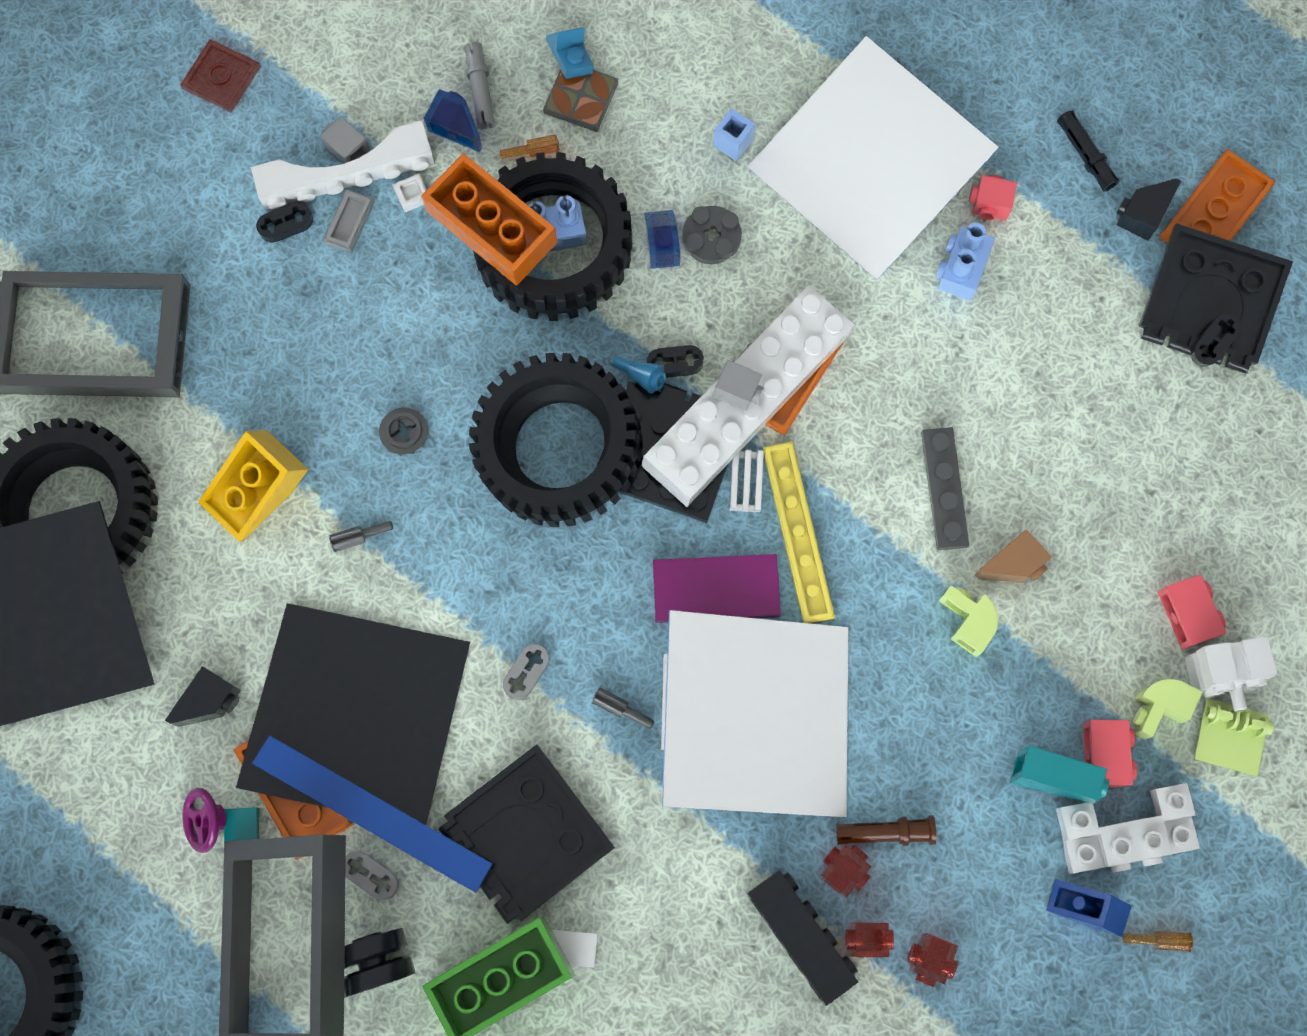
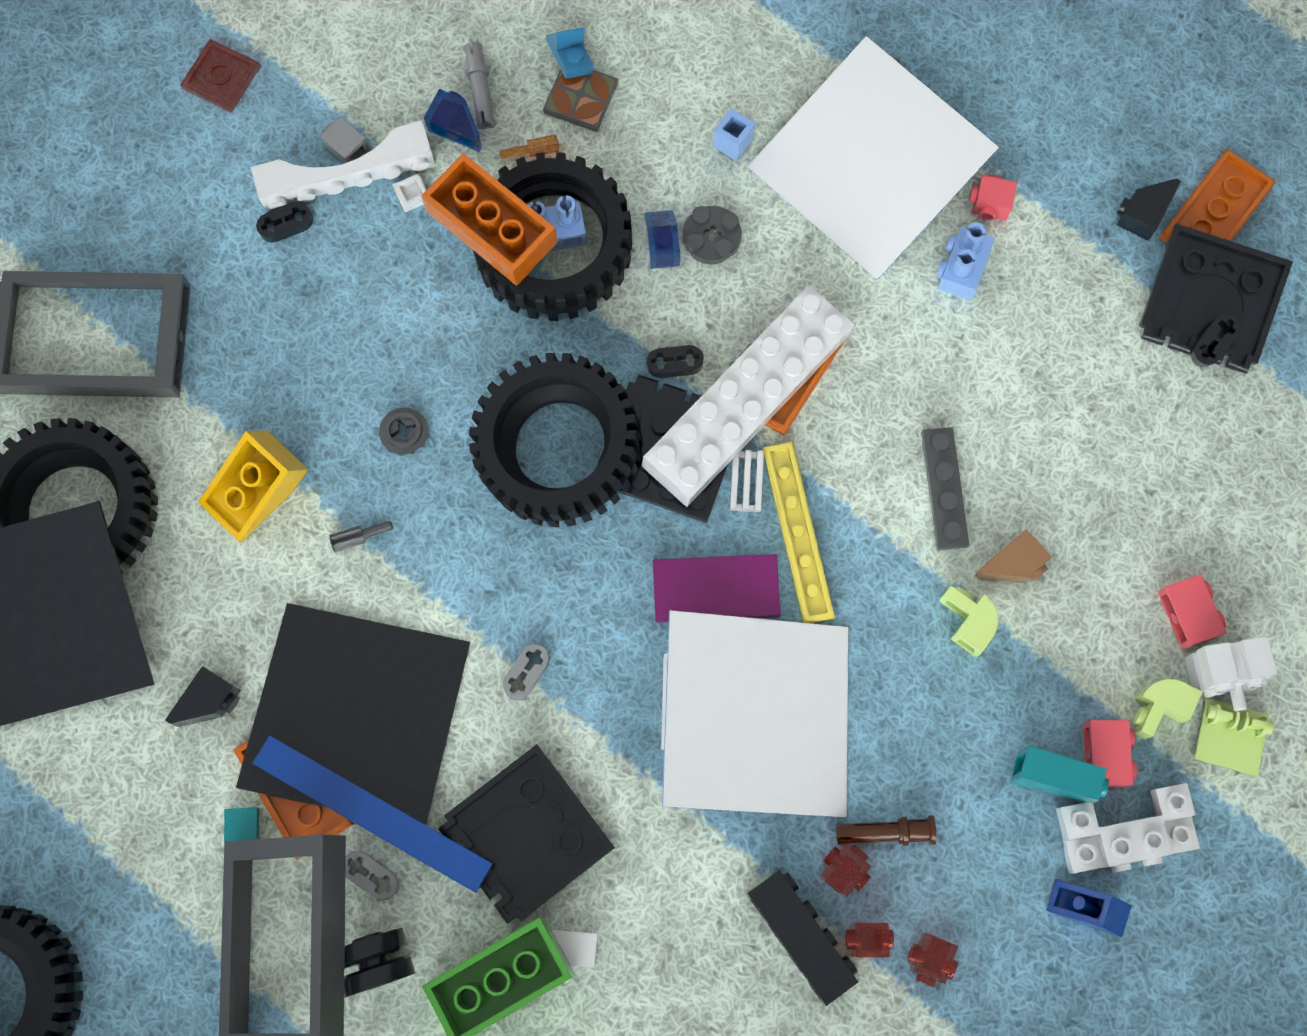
magenta piece [182,788,226,853] -> none
light grey tile [323,189,375,253] -> none
dark grey axle [592,687,654,729] -> none
dark azure cone [612,356,666,393] -> none
light grey brick [712,359,764,411] -> none
black pin [1057,110,1120,192] -> none
clear orange axle [1122,931,1193,953] -> none

